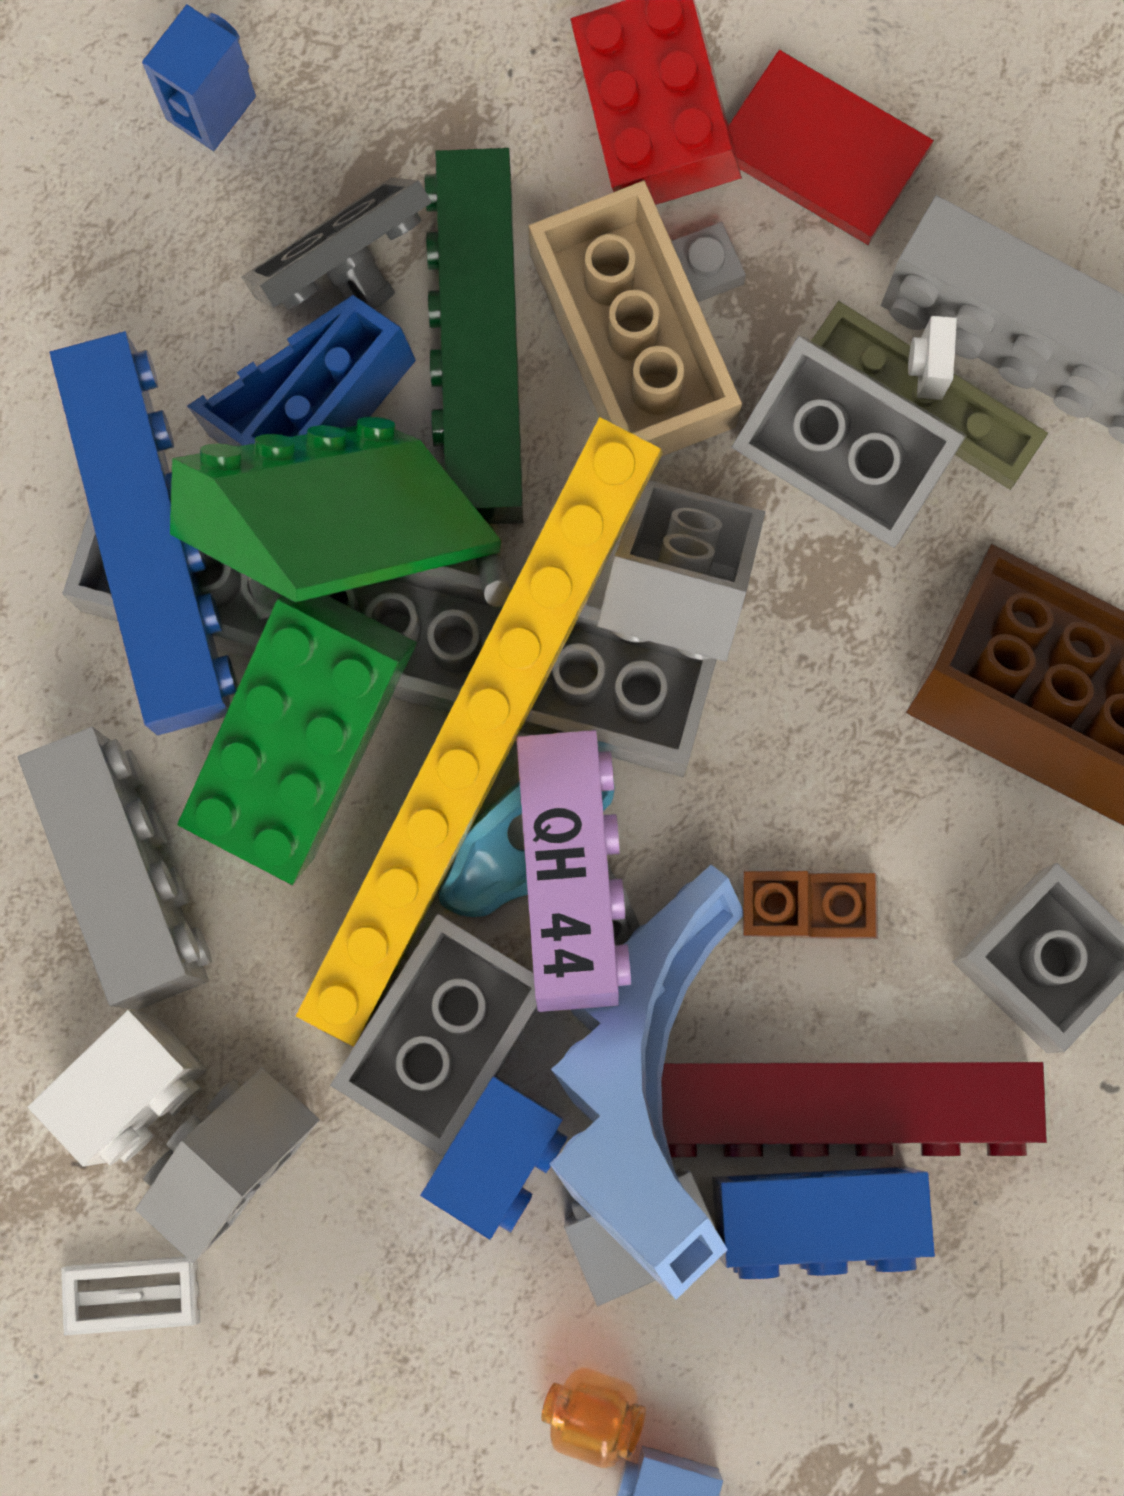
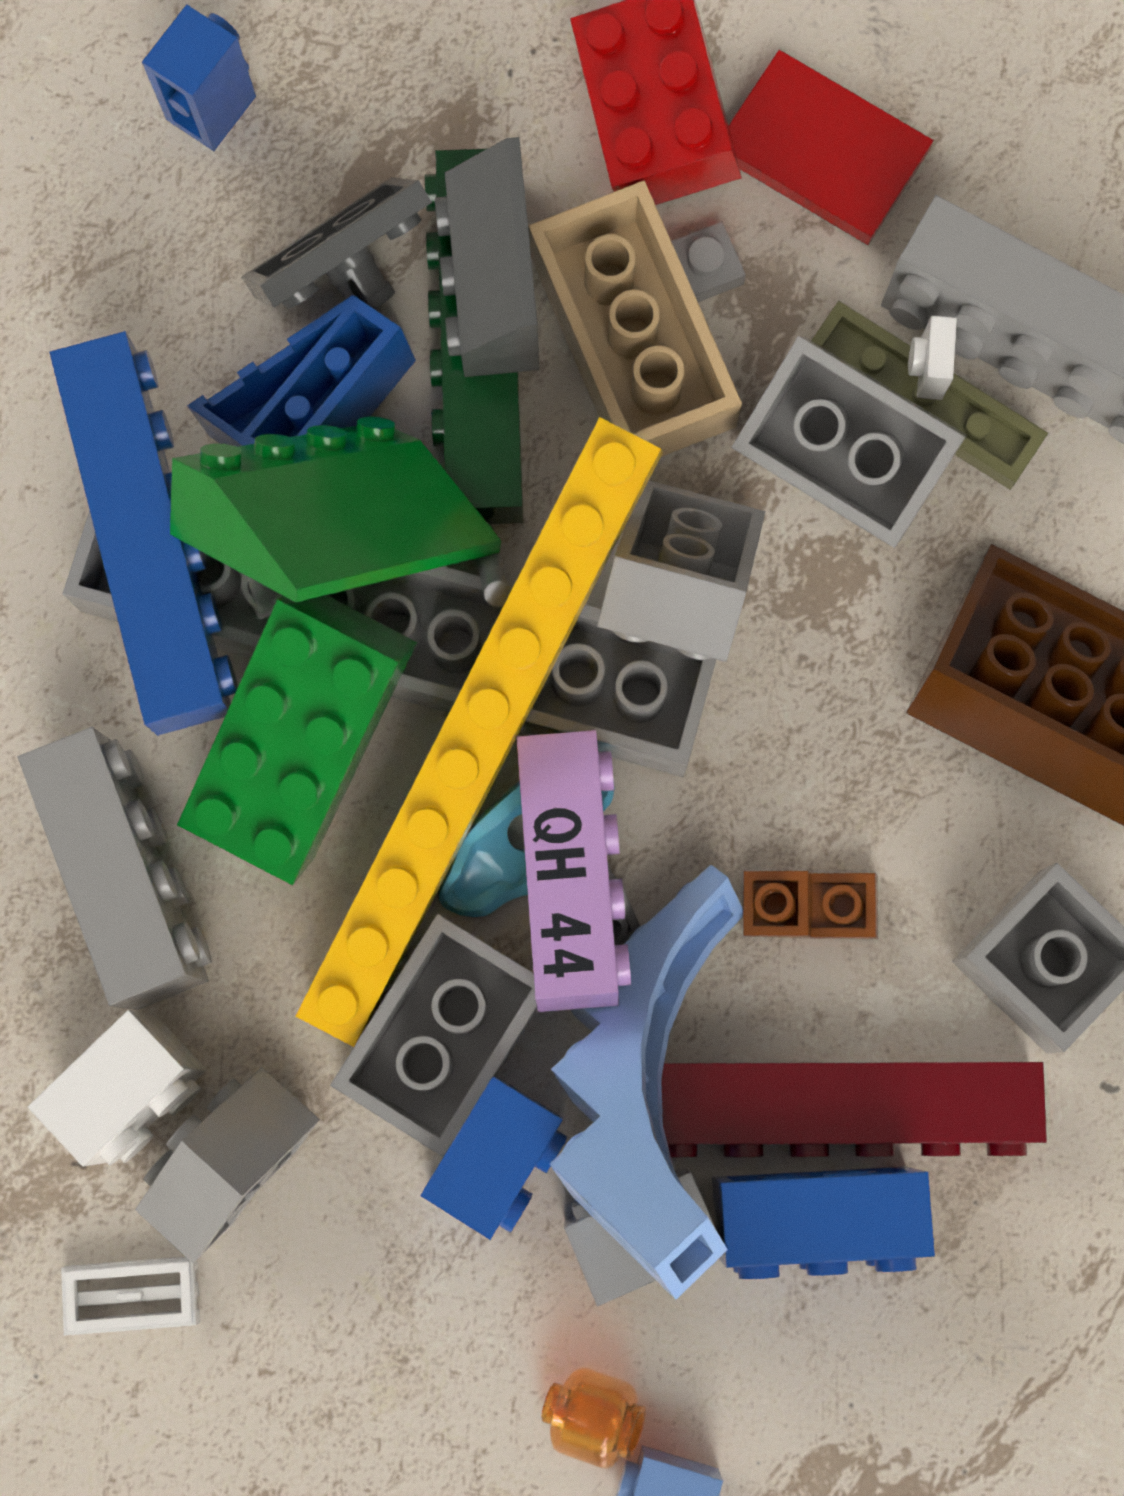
none -> dark grey slope [435,137,540,377]

